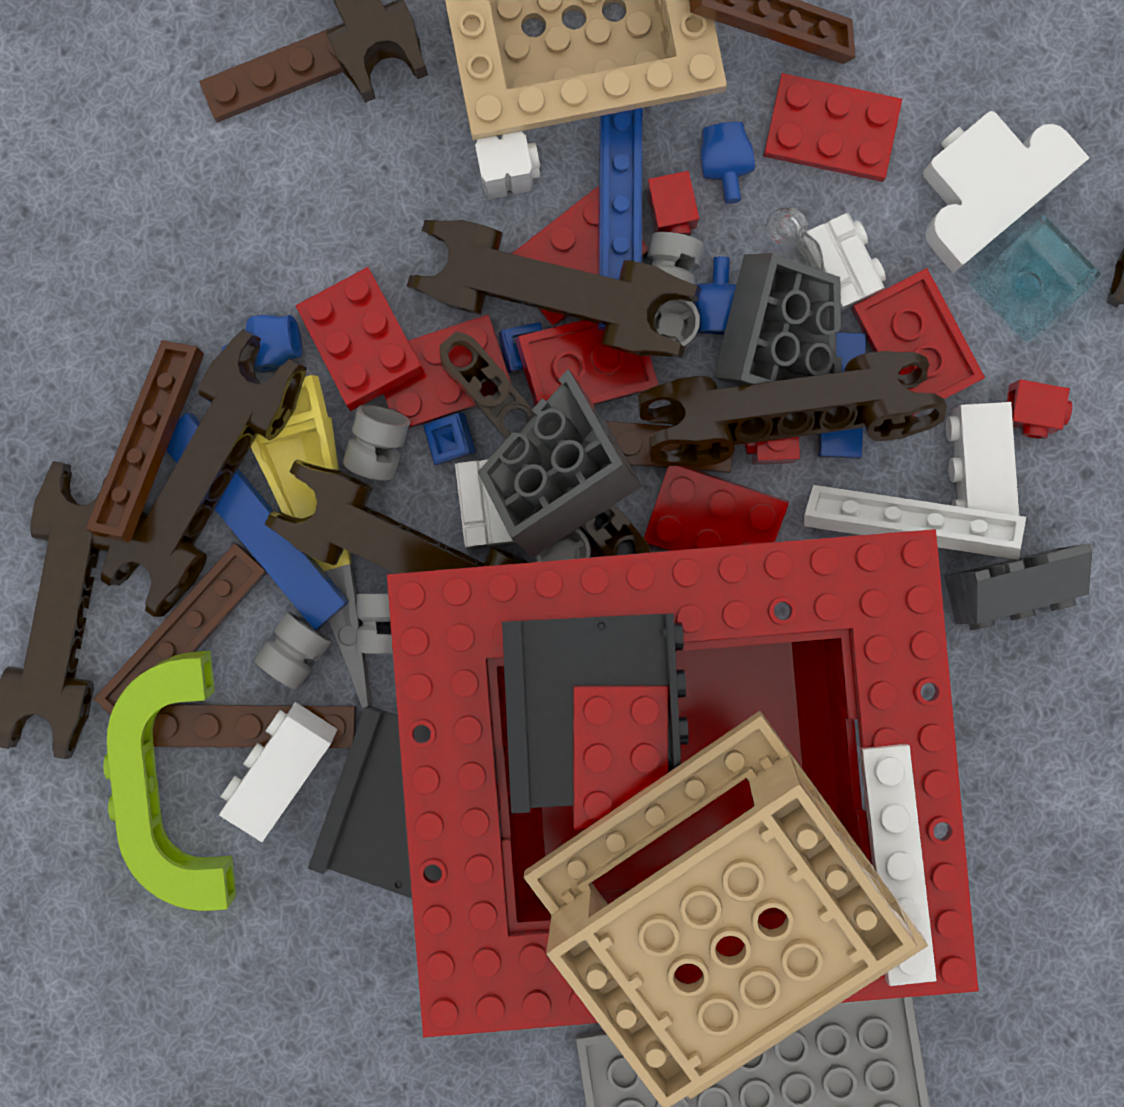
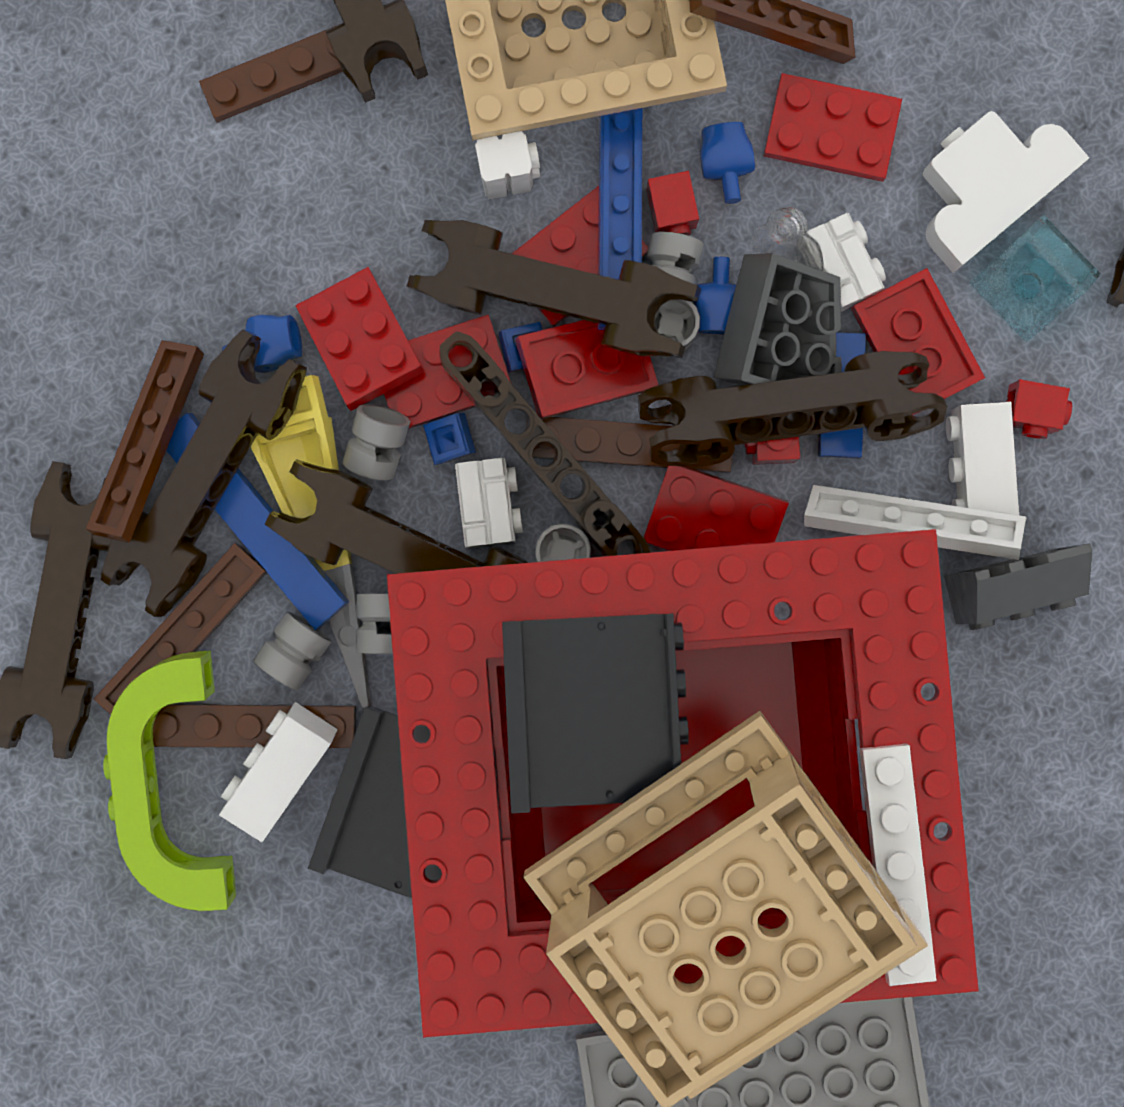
dark grey wedge [478,369,642,557] -> none
red plate [573,685,668,829] -> none

